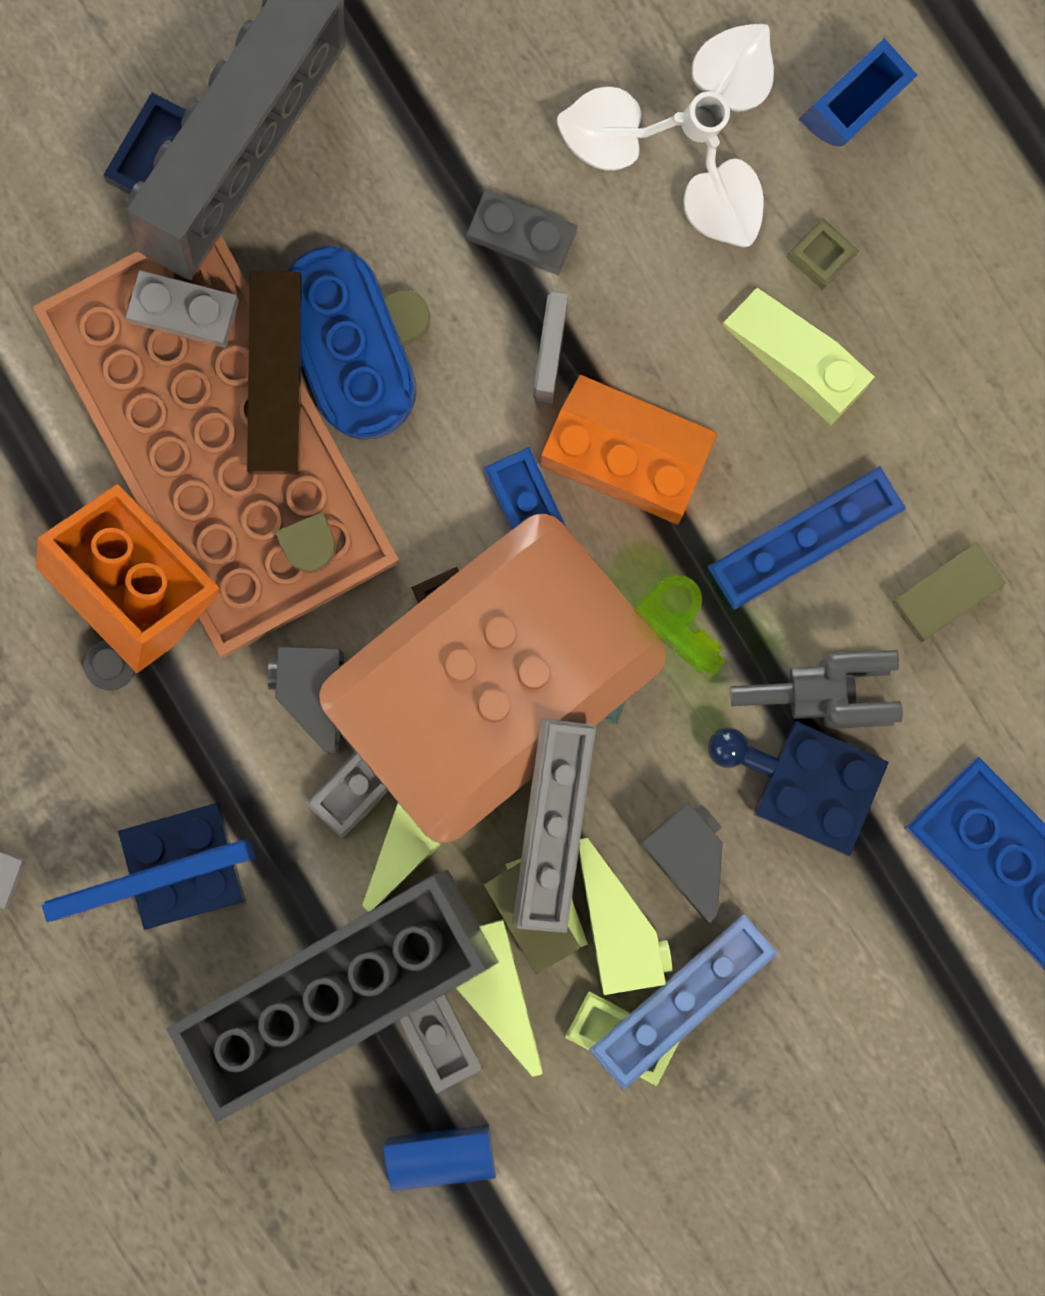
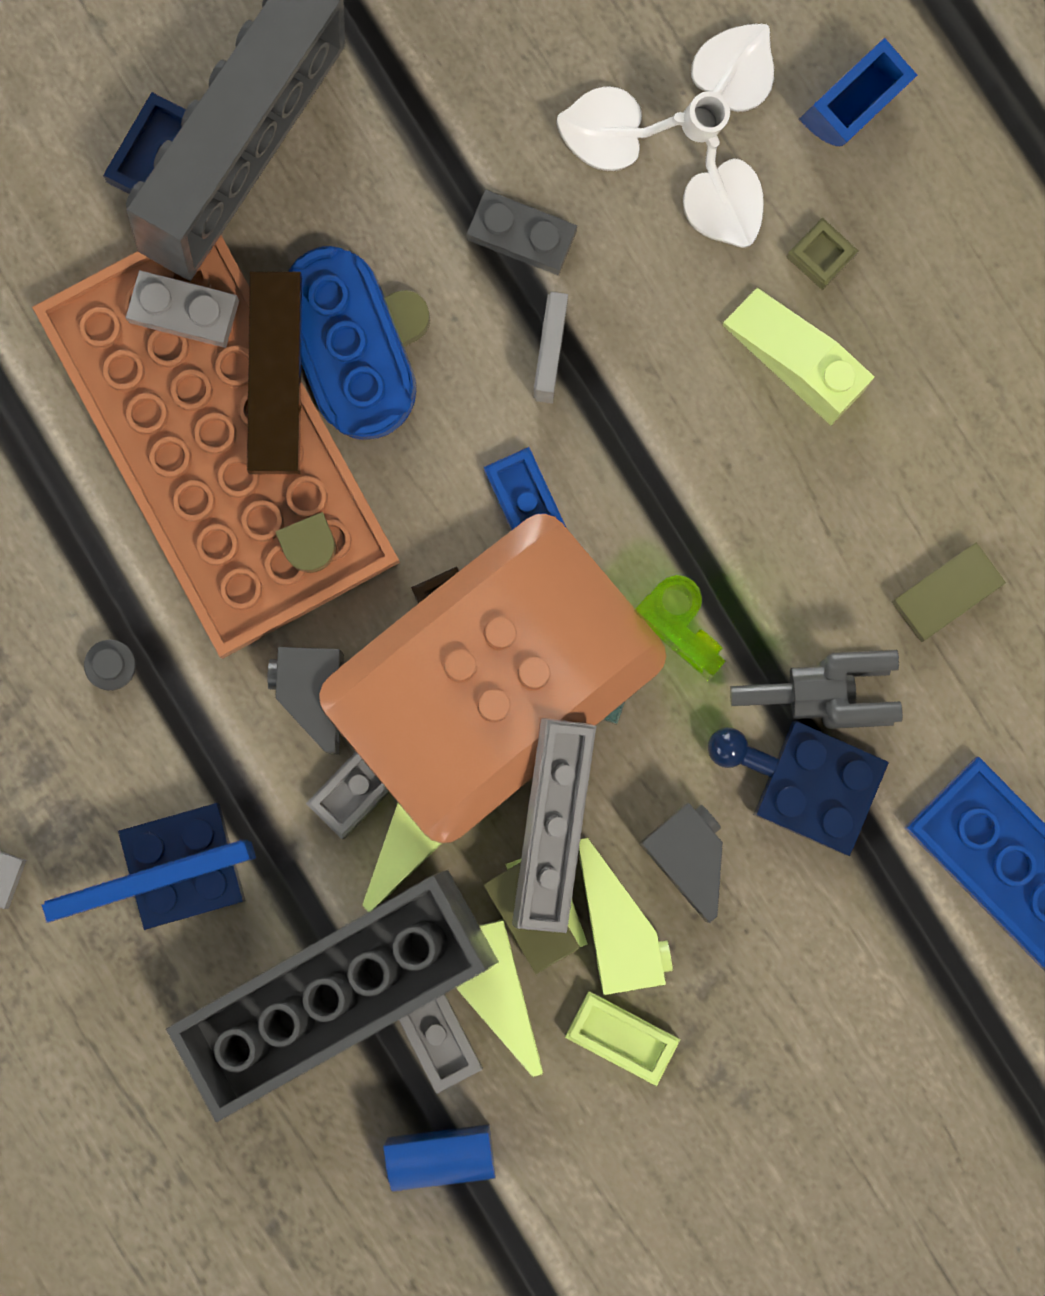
orange slope [36,484,220,673] -> none
orange slope [541,375,718,525] -> none
medium blue tile [588,914,778,1090] -> none
blue tile [706,466,906,611] -> none

